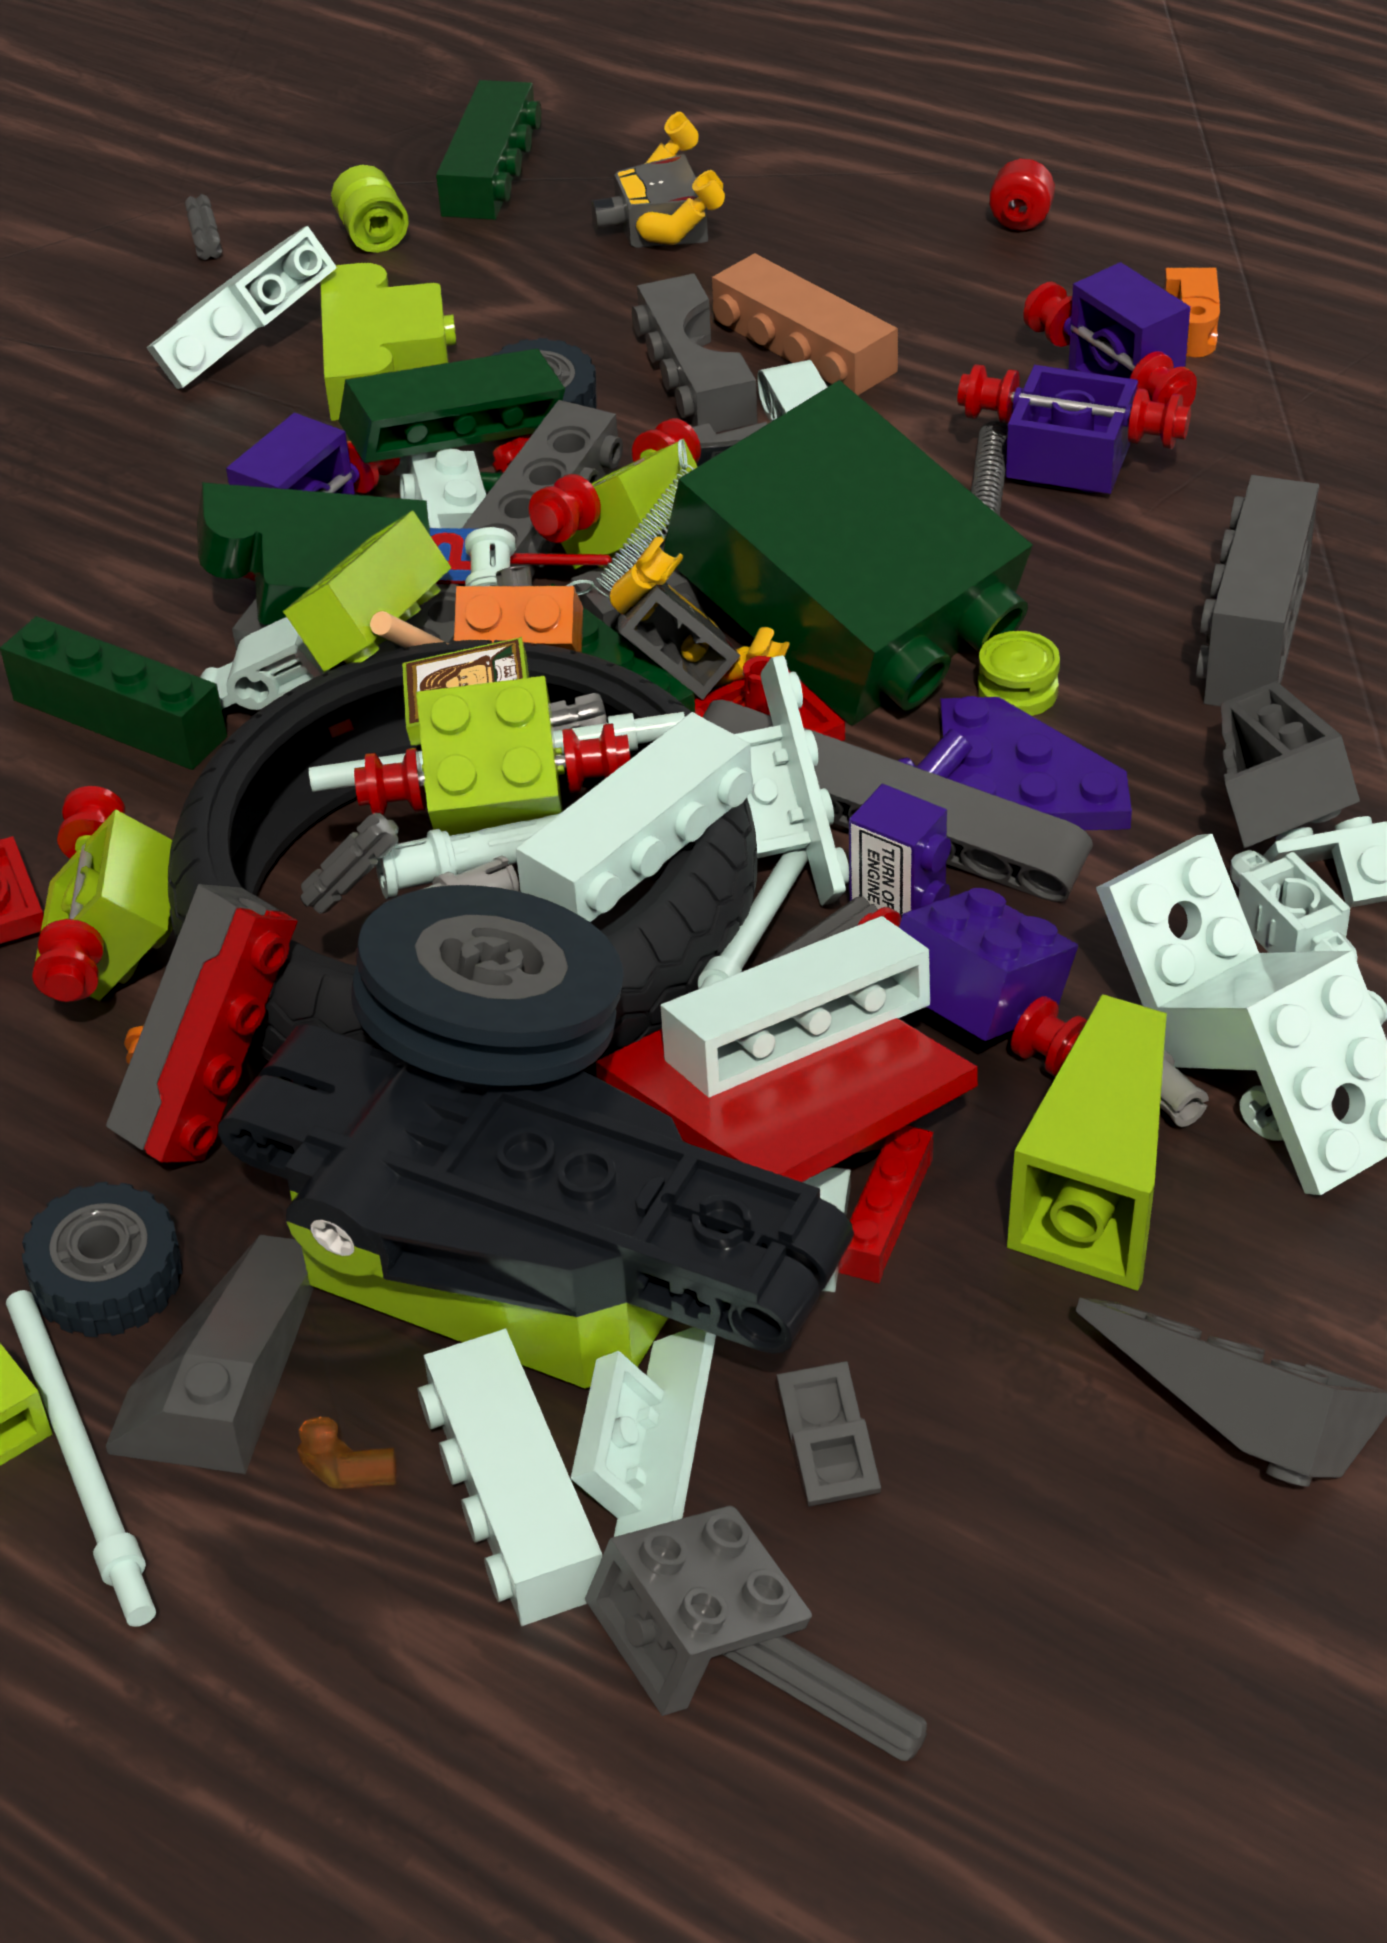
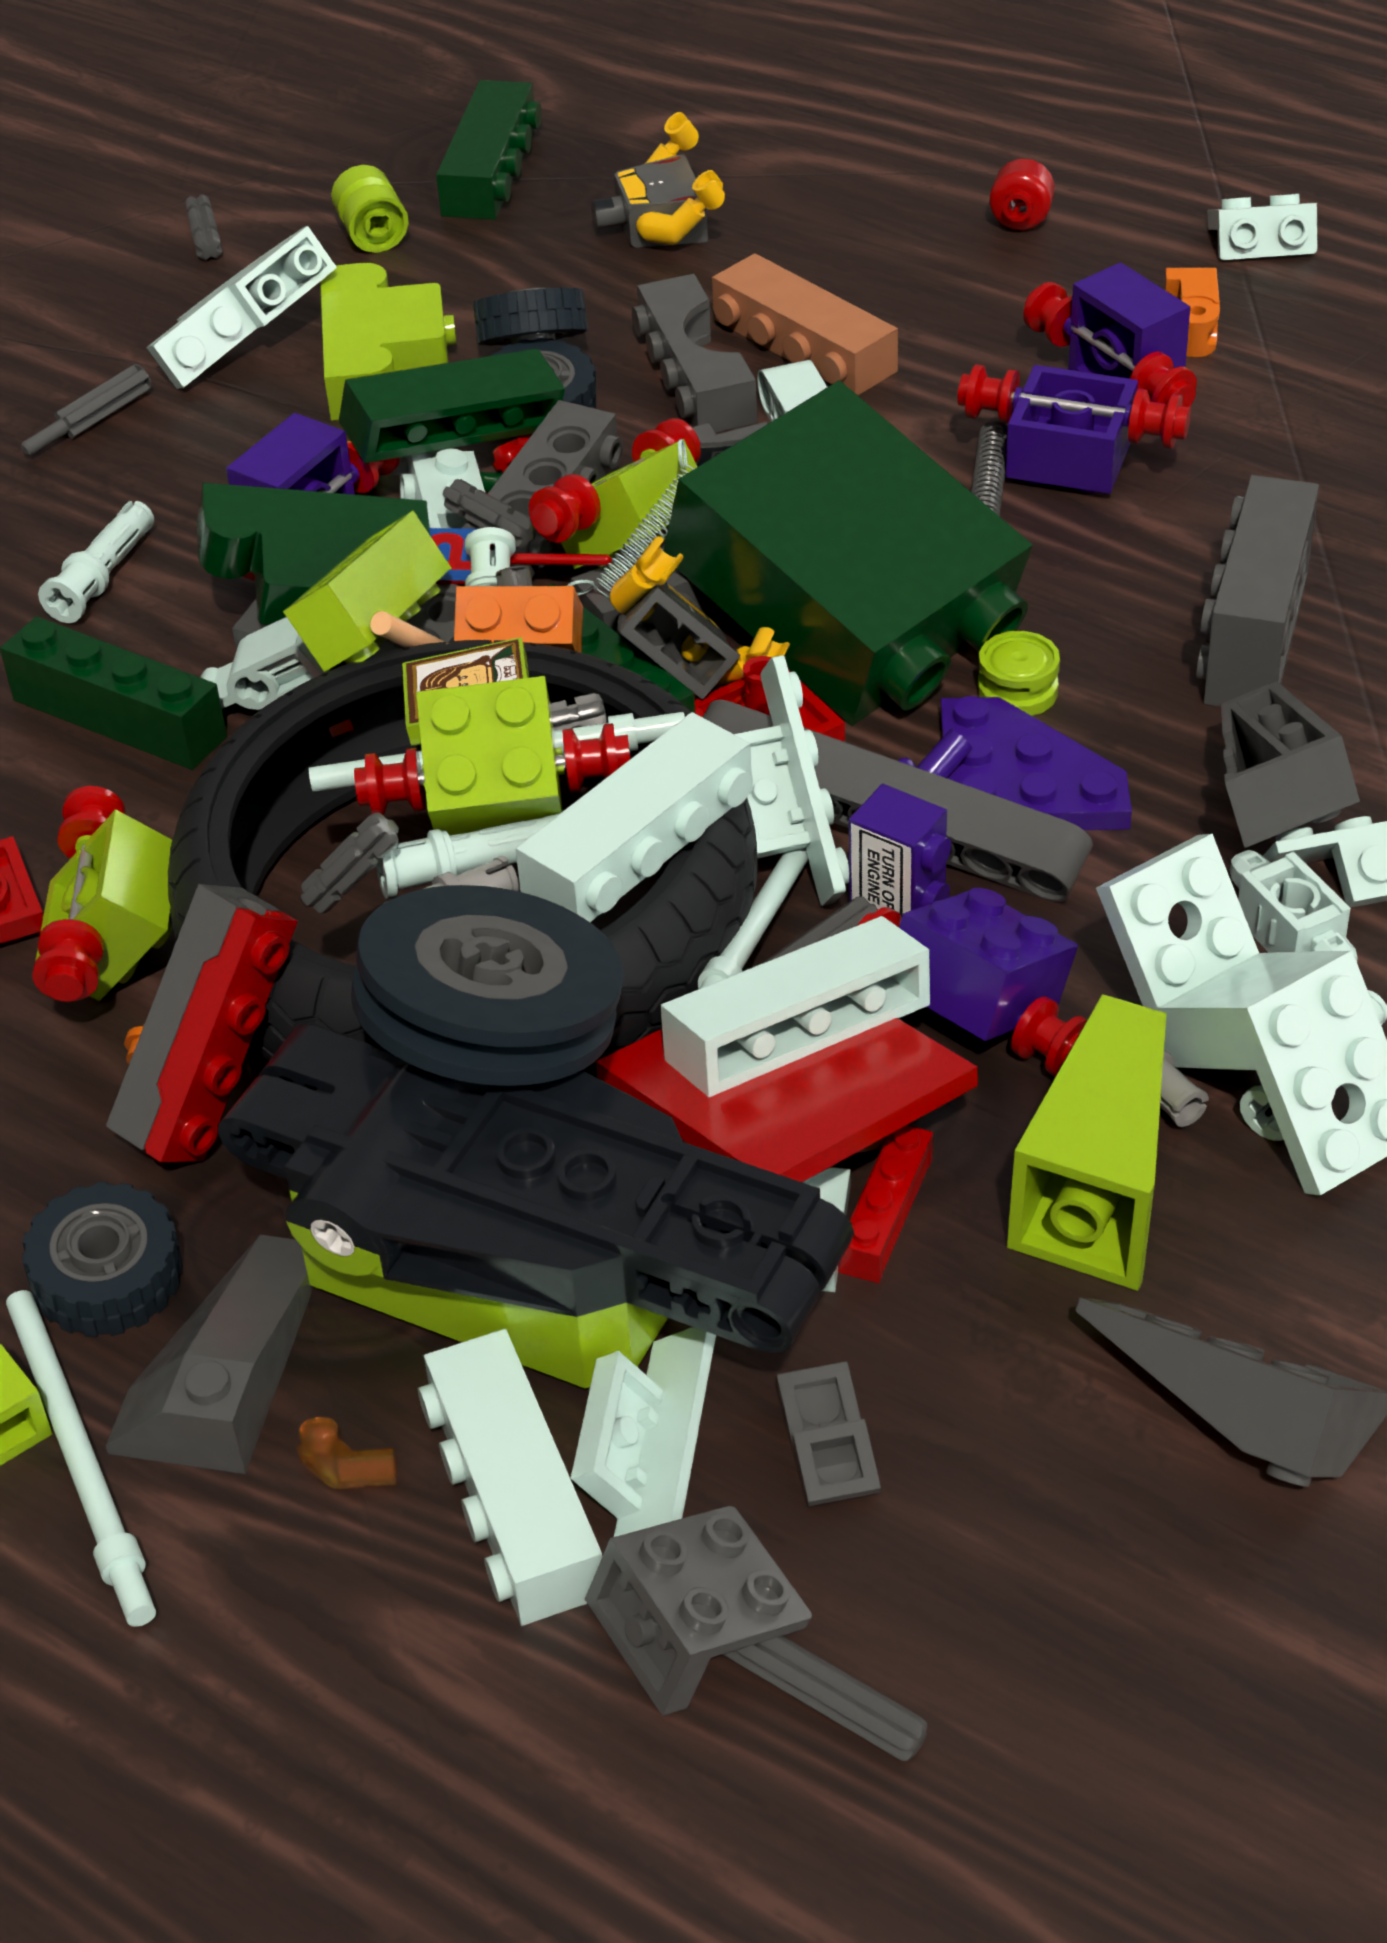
none -> dark grey axle [21,364,152,456]
none -> light aqua pin [38,501,155,623]
none -> dark grey axle [442,479,536,548]
none -> black wheel [473,287,588,346]
none -> light aqua bracket [1208,194,1317,260]

